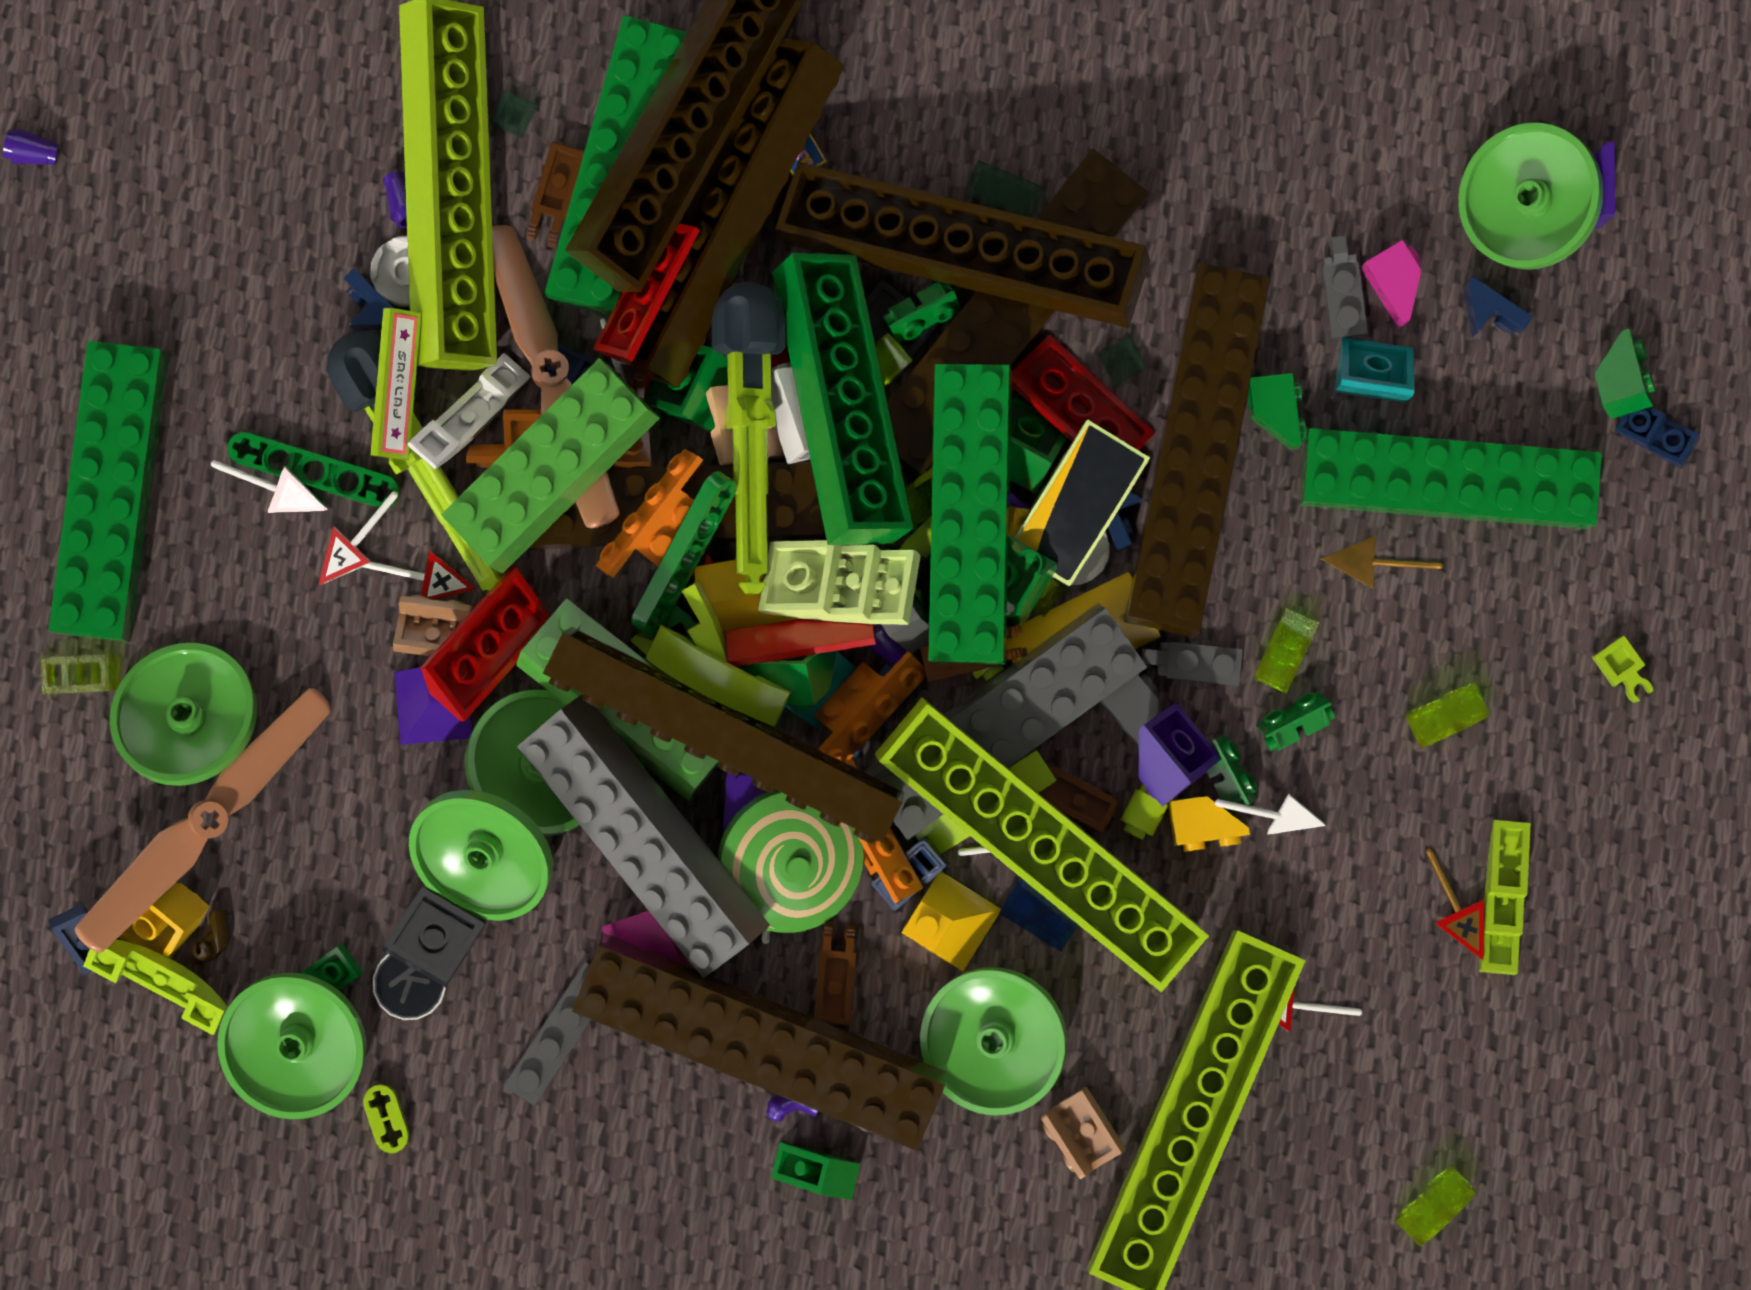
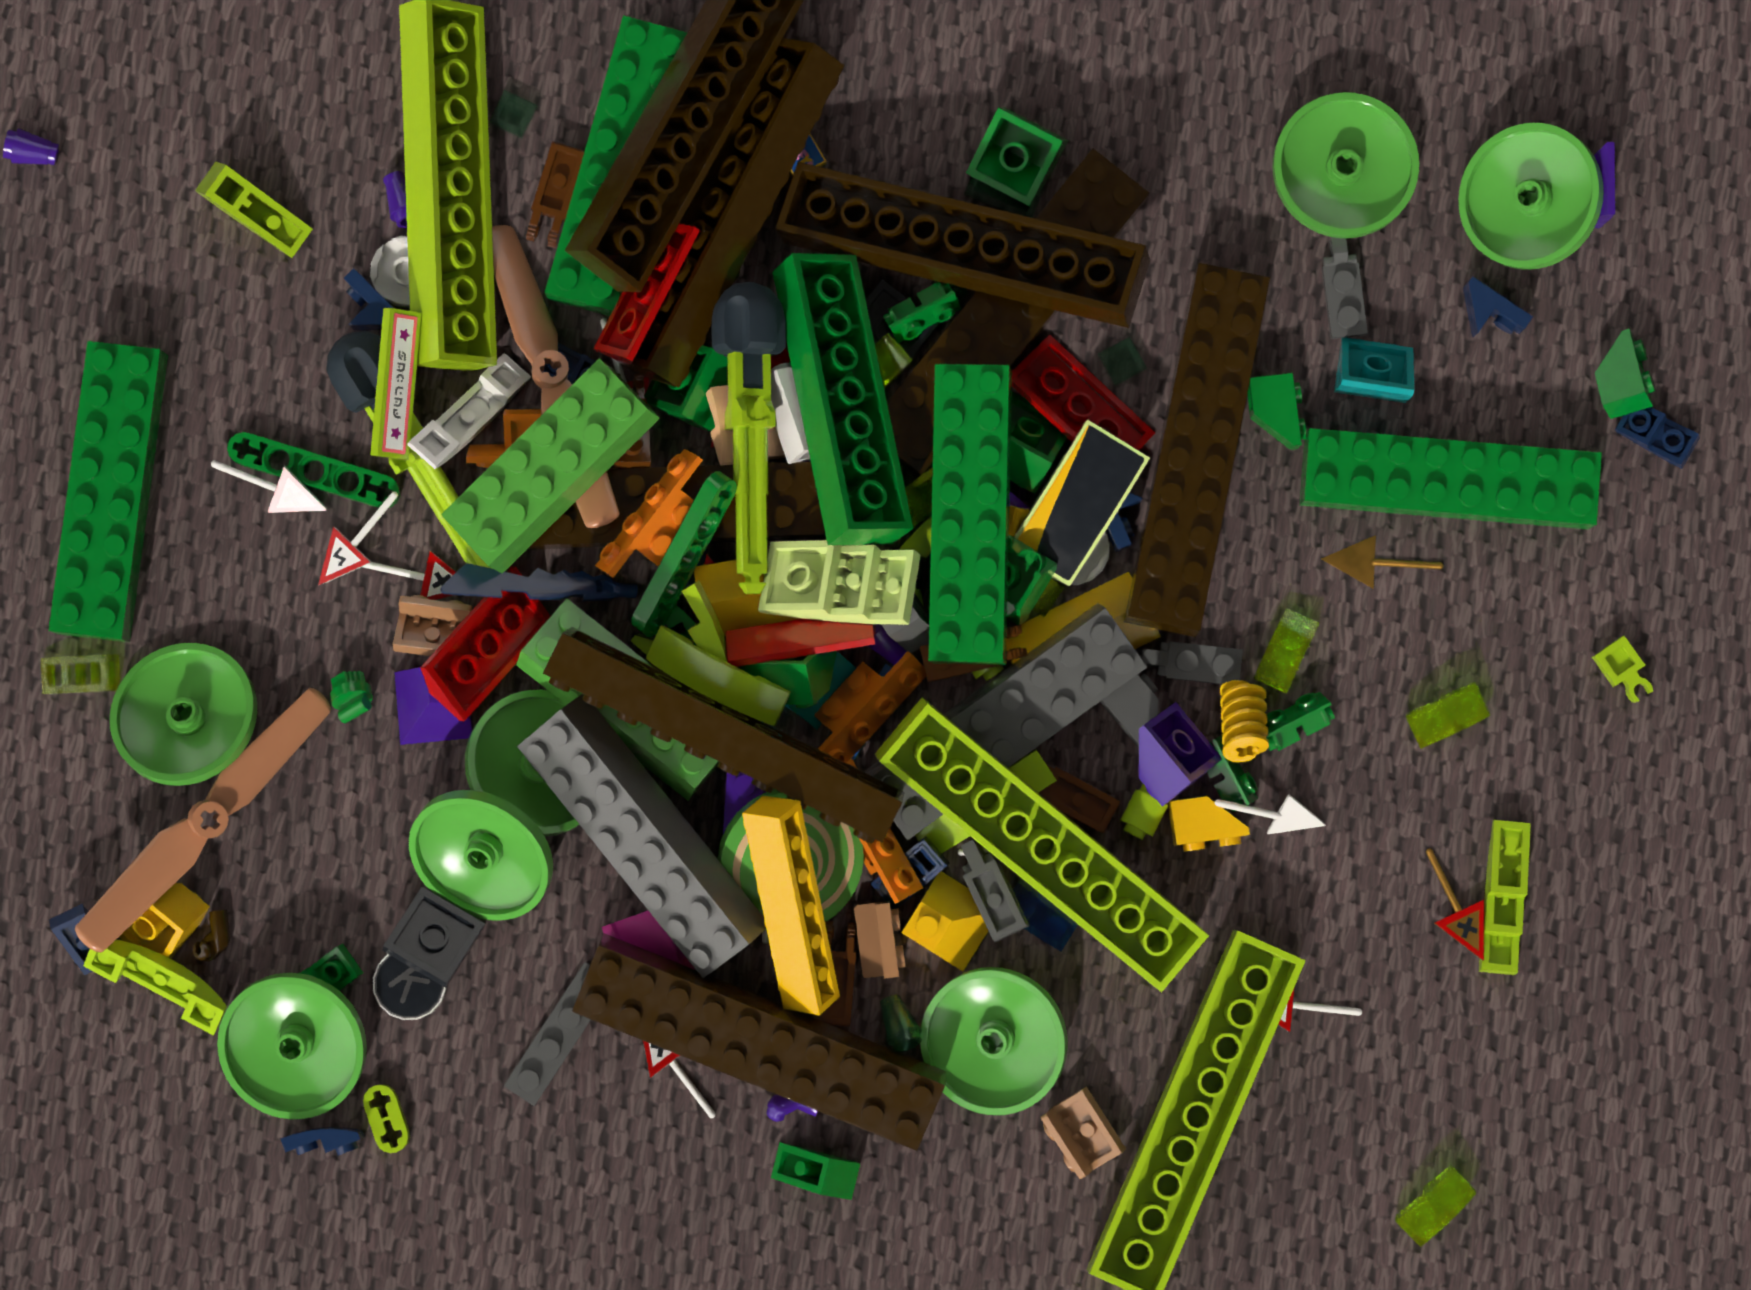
dark pink slope [1361,240,1422,329] -> none
none -> lime slope [195,162,313,258]
none -> dark blue slope [281,1127,365,1156]
none -> green piece [330,671,373,724]
none -> dark blue sword [440,563,638,602]
none -> white piece [643,1041,716,1118]
none -> yellow brick [742,795,840,1016]
none -> medium nougat bracket [854,901,906,979]
none -> clear green cone [880,994,922,1052]
none -> dark grey hinge [961,839,1030,942]
none -> green slope [966,107,1069,206]
none -> yellow piece [1220,680,1269,762]
none -> bright green dish [1272,92,1419,238]

